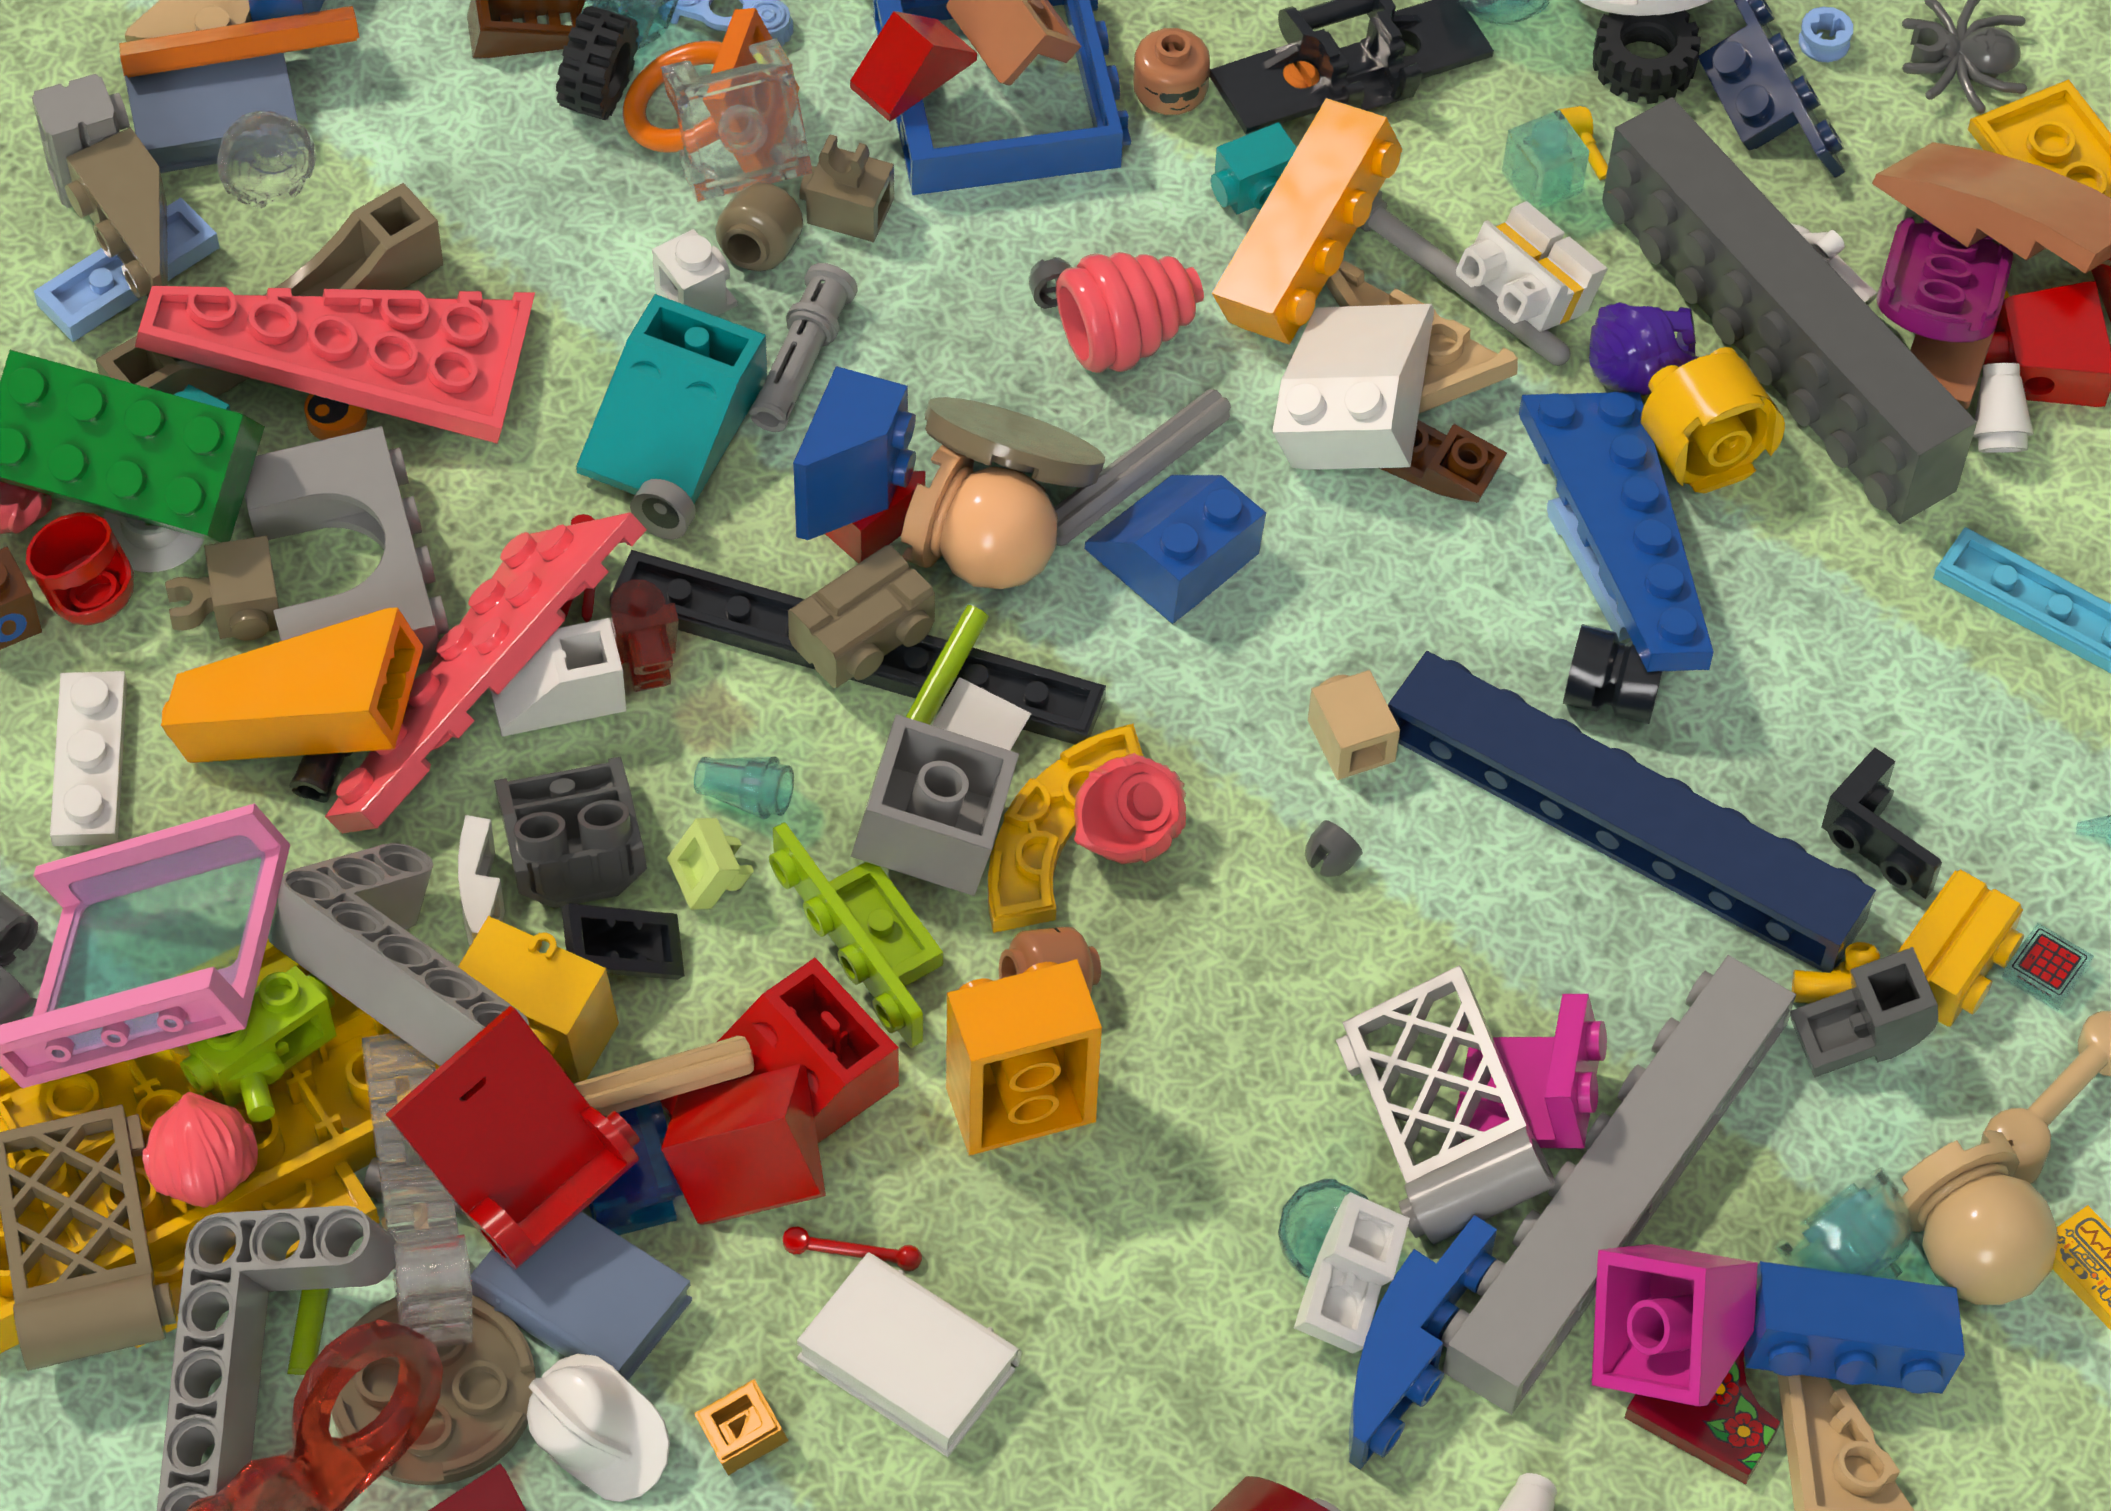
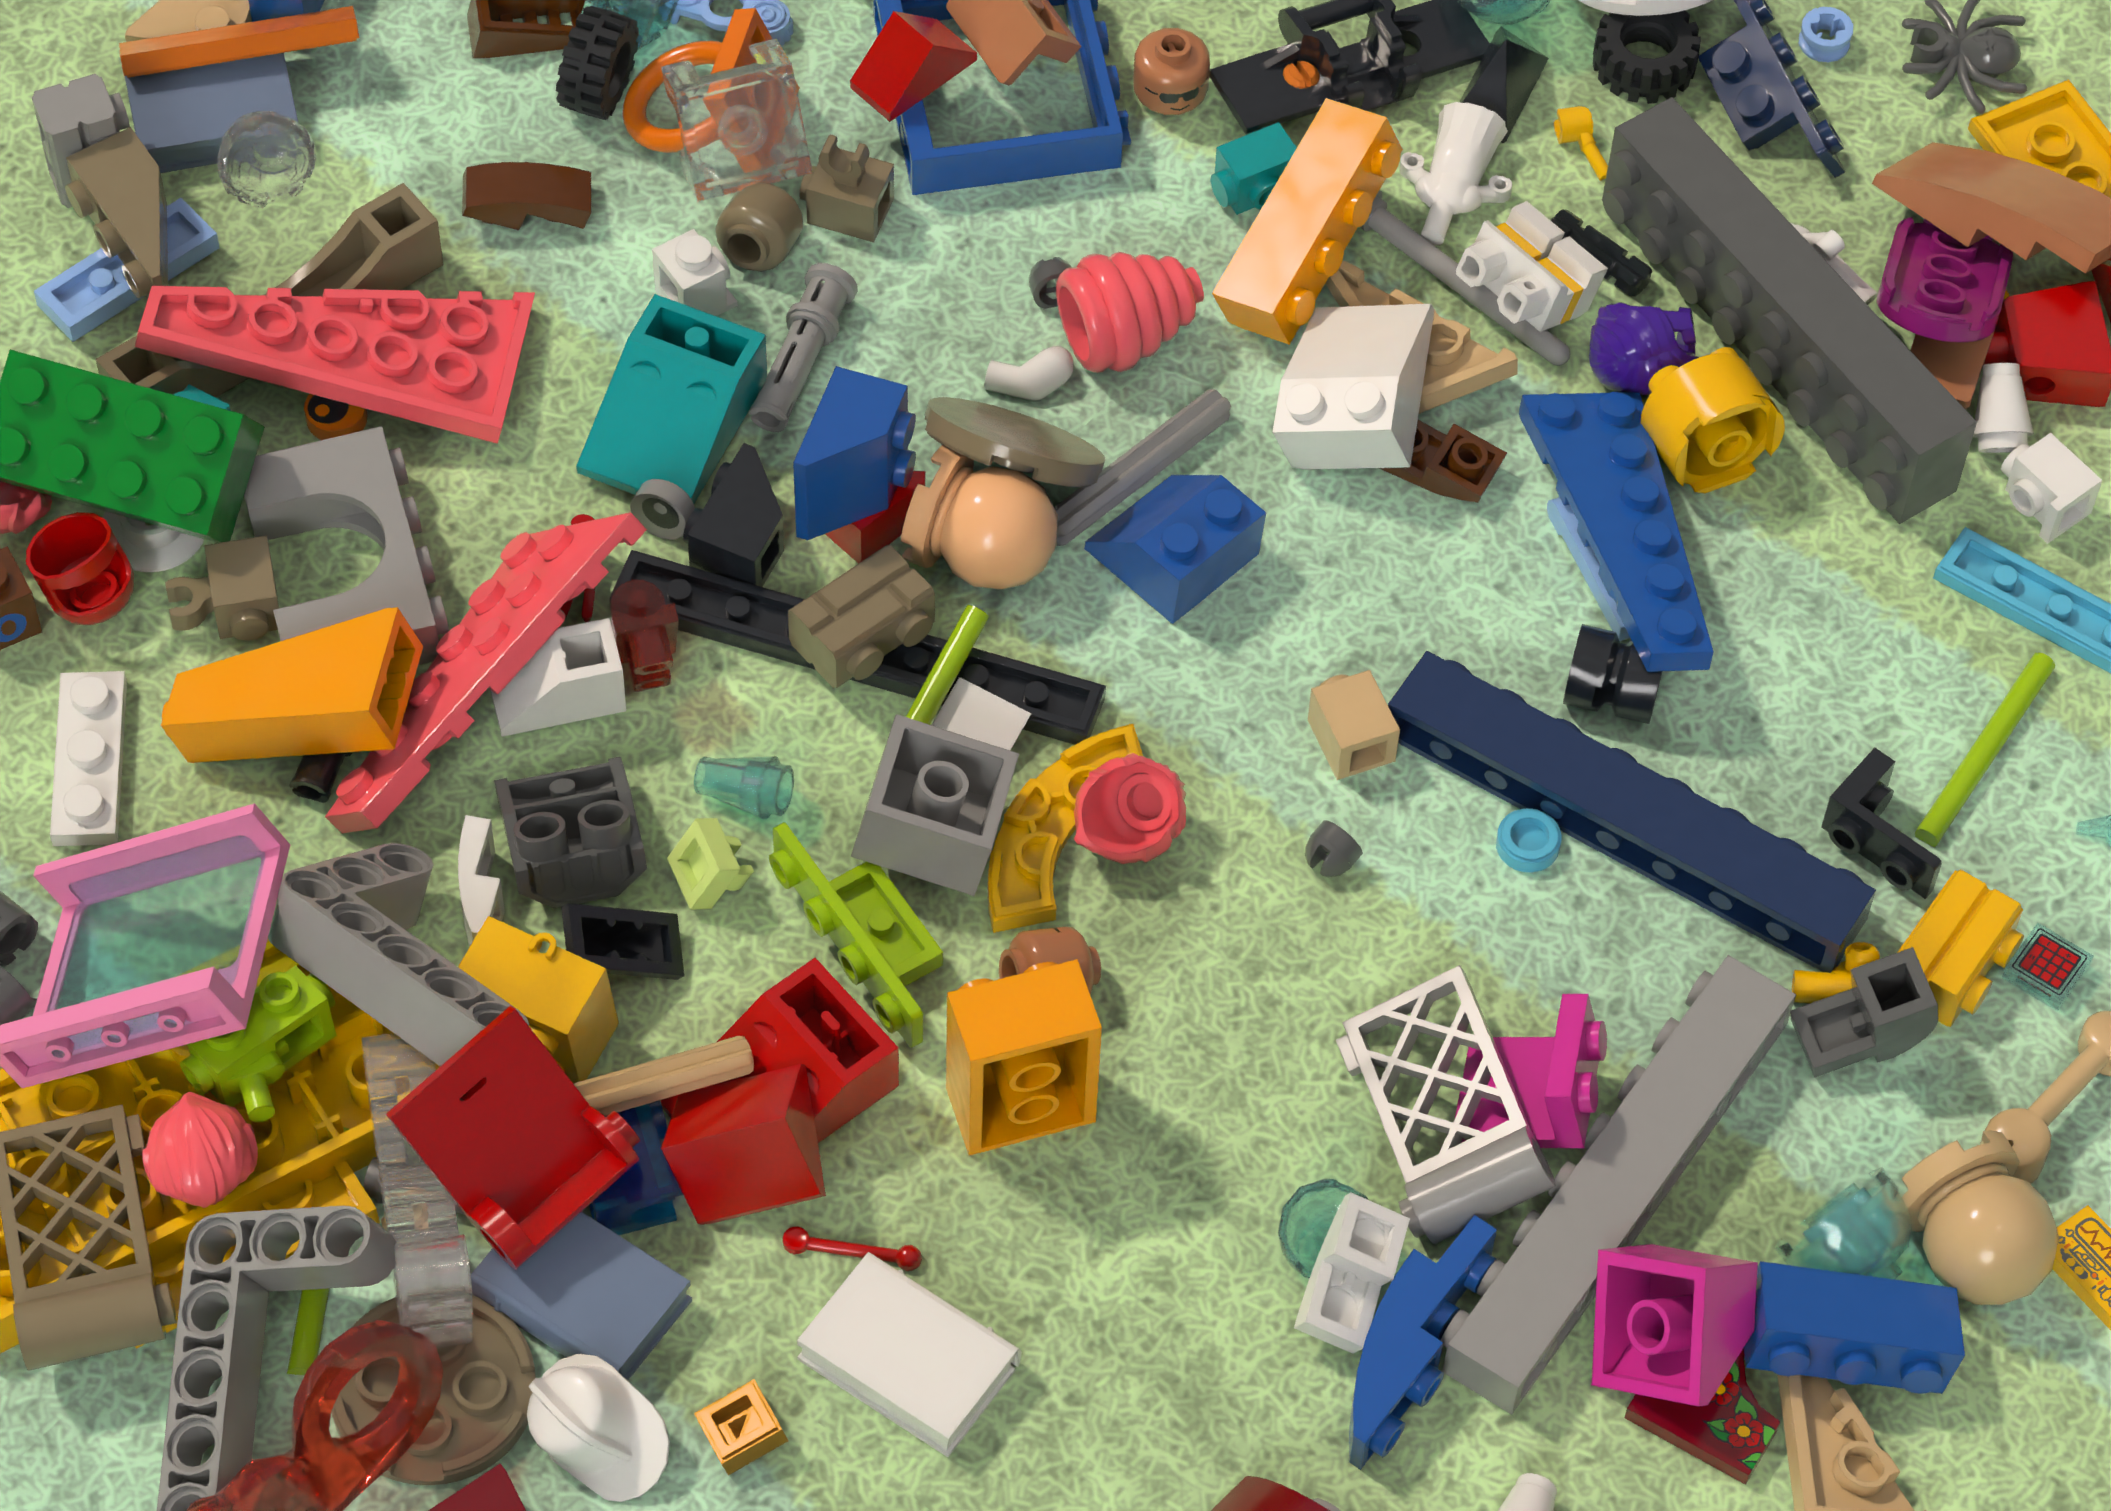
clear light blue brick [1502,109,1590,211] -> none
none -> reddish brown slope [462,162,592,230]
none -> black slope [683,443,784,587]
none -> white arm [984,346,1073,401]
none -> white piece [1399,102,1512,246]
none -> black slope [1460,26,1549,143]
none -> medium azure tile [1496,808,1562,872]
none -> black axle [1550,209,1652,297]
none -> lime bar [1915,652,2055,847]
none -> white brick [2001,433,2102,544]

